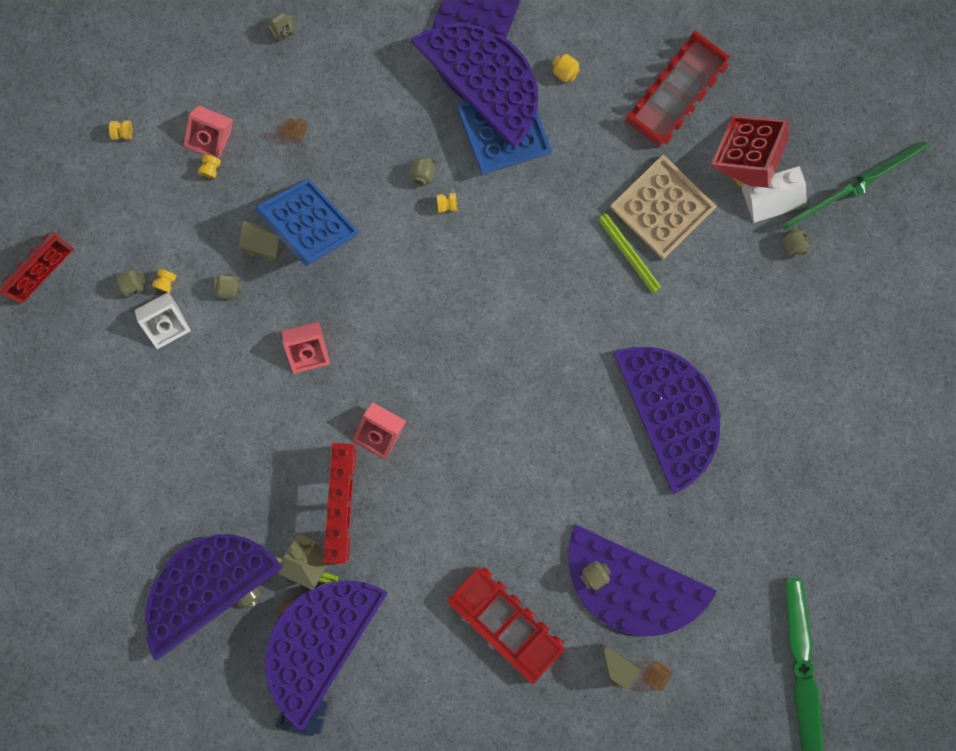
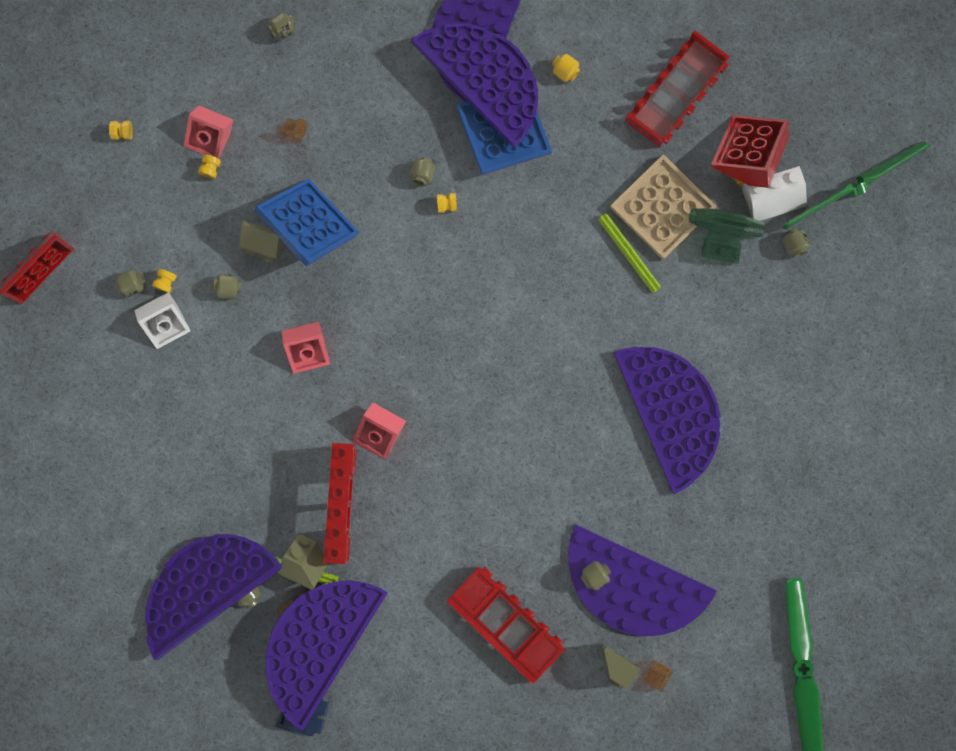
none -> clear green plate [689,208,765,264]

